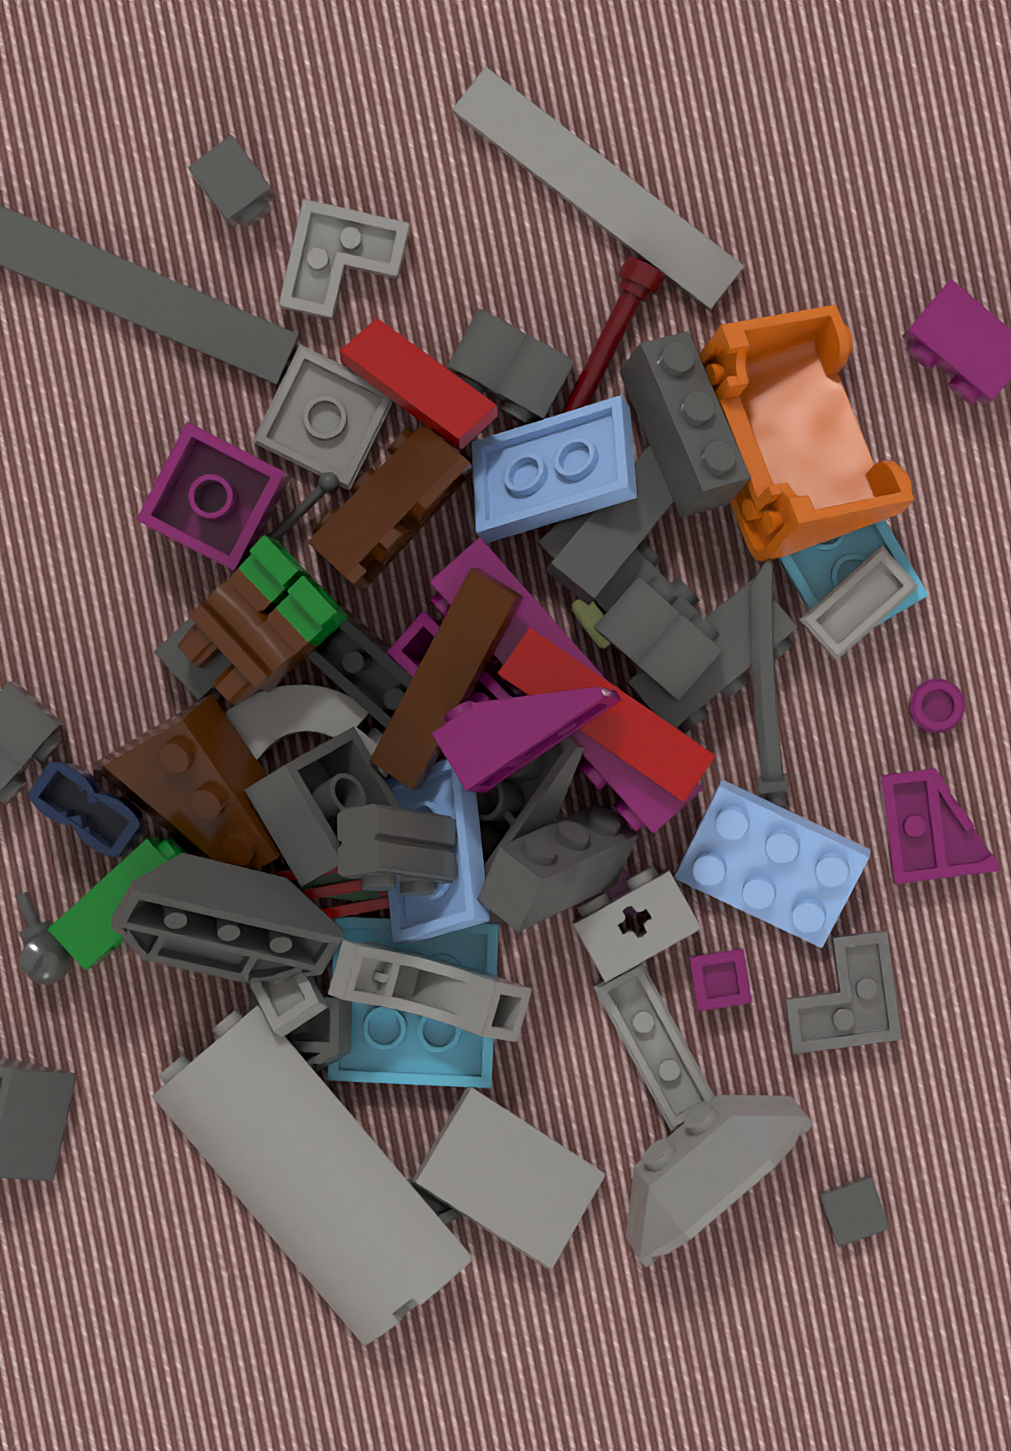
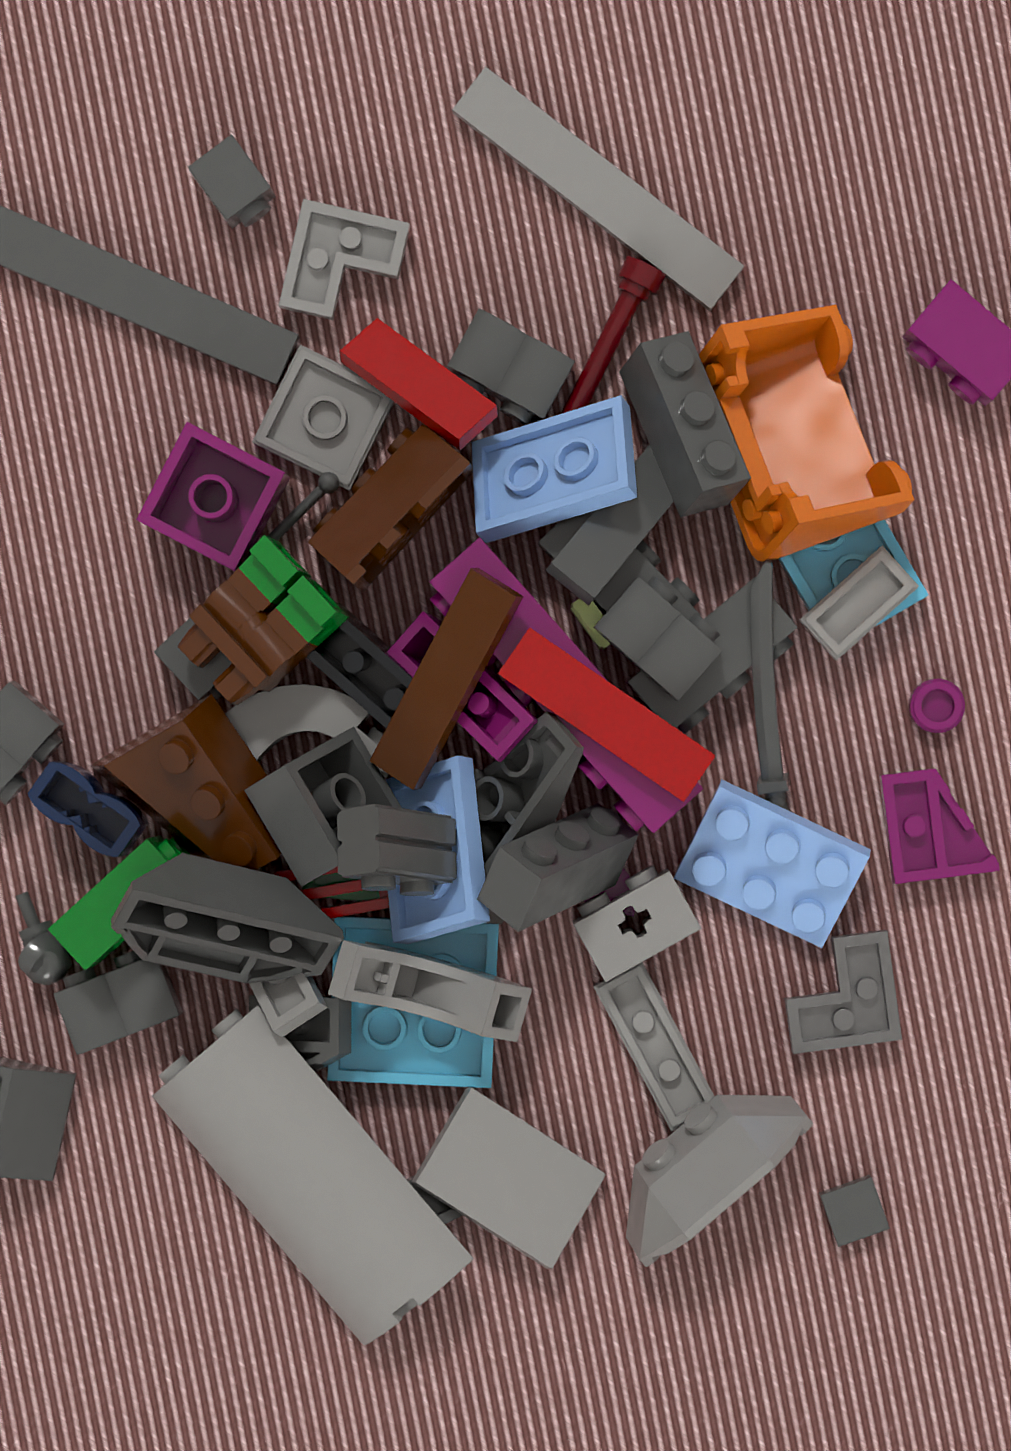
magenta slope [432,687,622,793] -> none
magenta plate [688,947,752,1012] -> none
none -> dark grey brick [53,951,184,1055]

